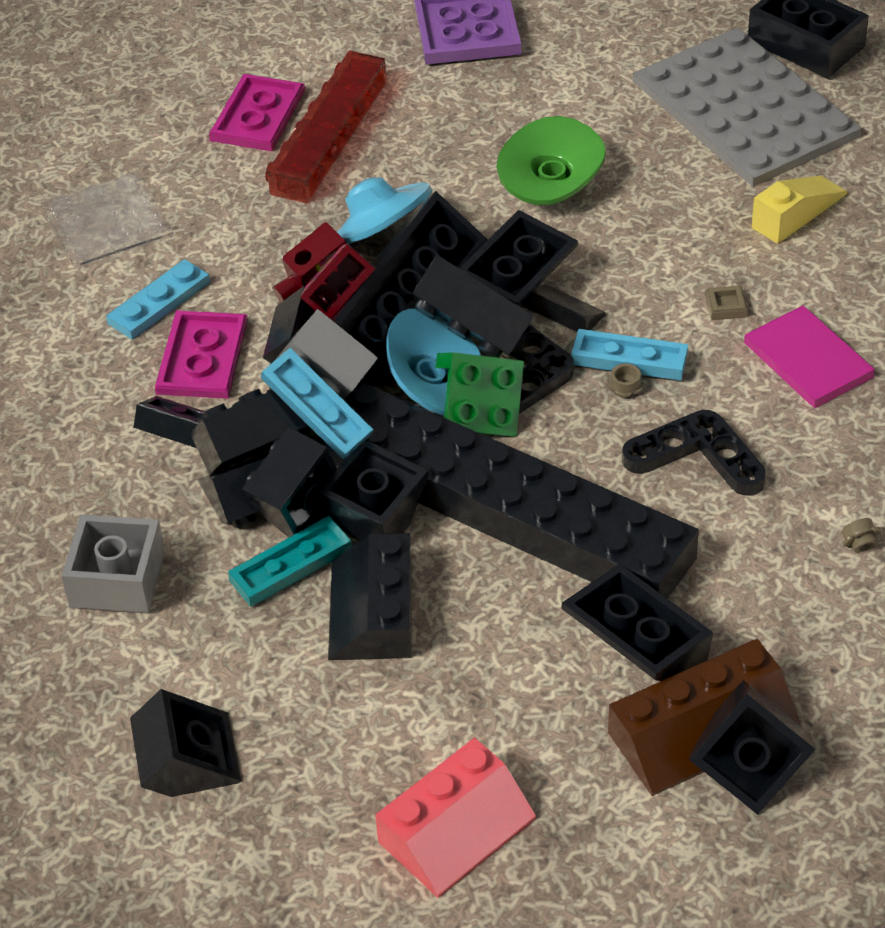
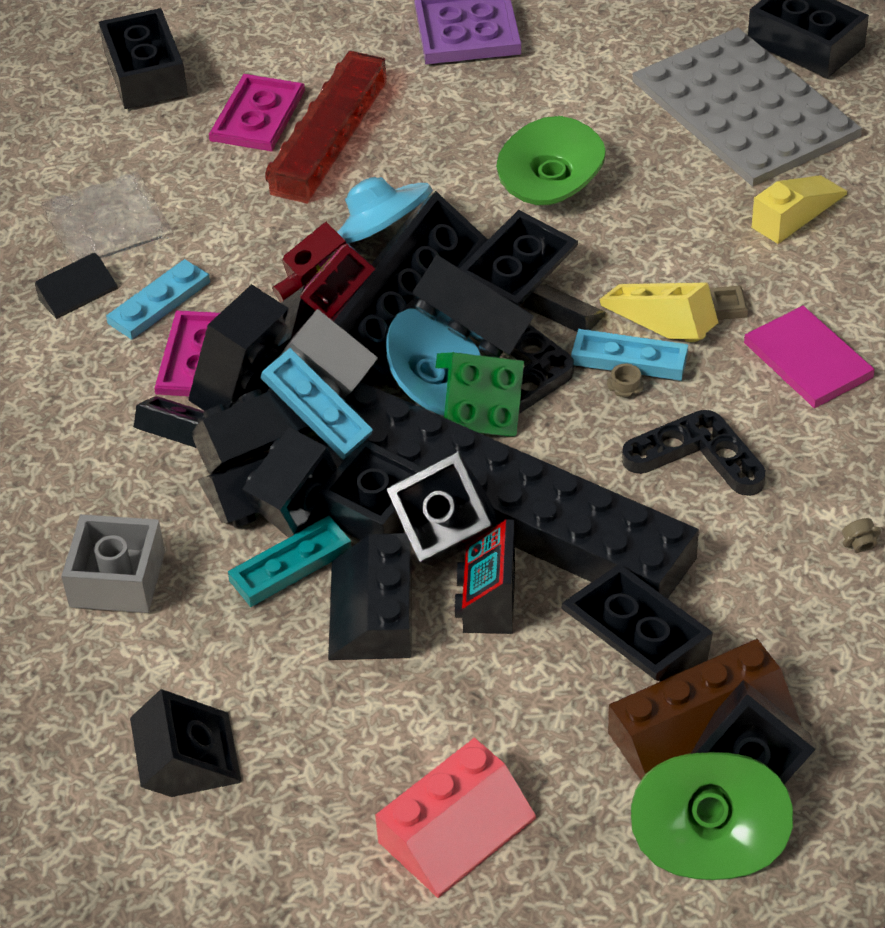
none -> black slope [35,253,118,319]
none -> black brick [99,8,188,109]
none -> black brick [188,284,289,411]
none -> black slope [386,452,500,566]
none -> slope [455,520,515,634]
none -> light yellow slope [599,283,718,342]
none -> bright green hat [631,752,793,880]

